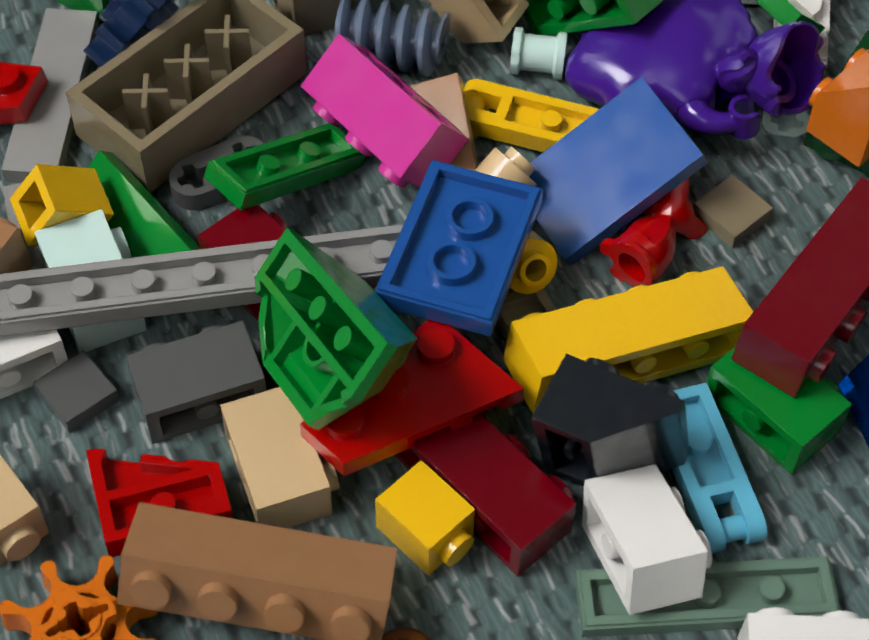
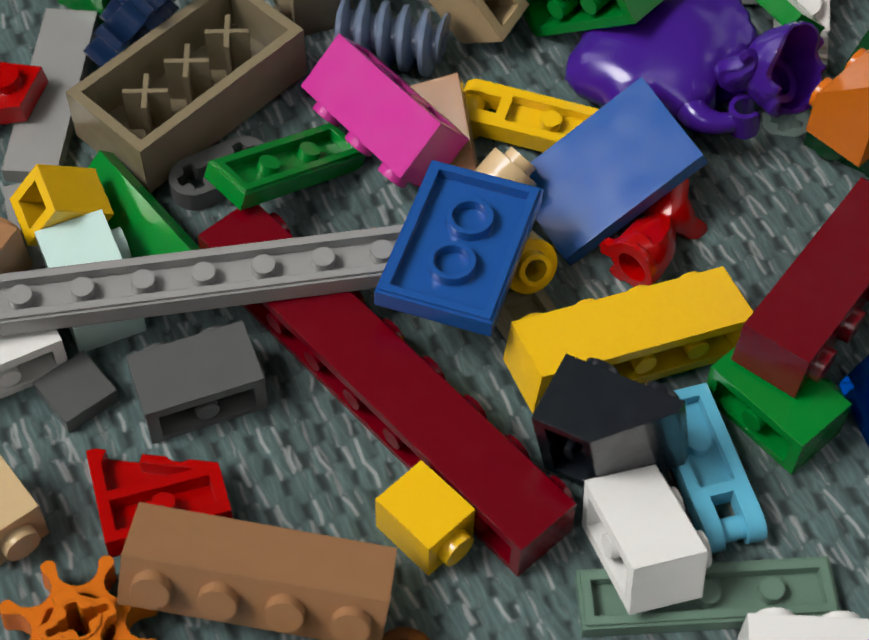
tan brick [220,387,339,528] -> none
green wedge [254,228,418,430] -> none
red wing [300,320,524,476] -> none
light aqua bush [510,27,568,80] -> none
dark tan tile [693,174,773,248] -> none

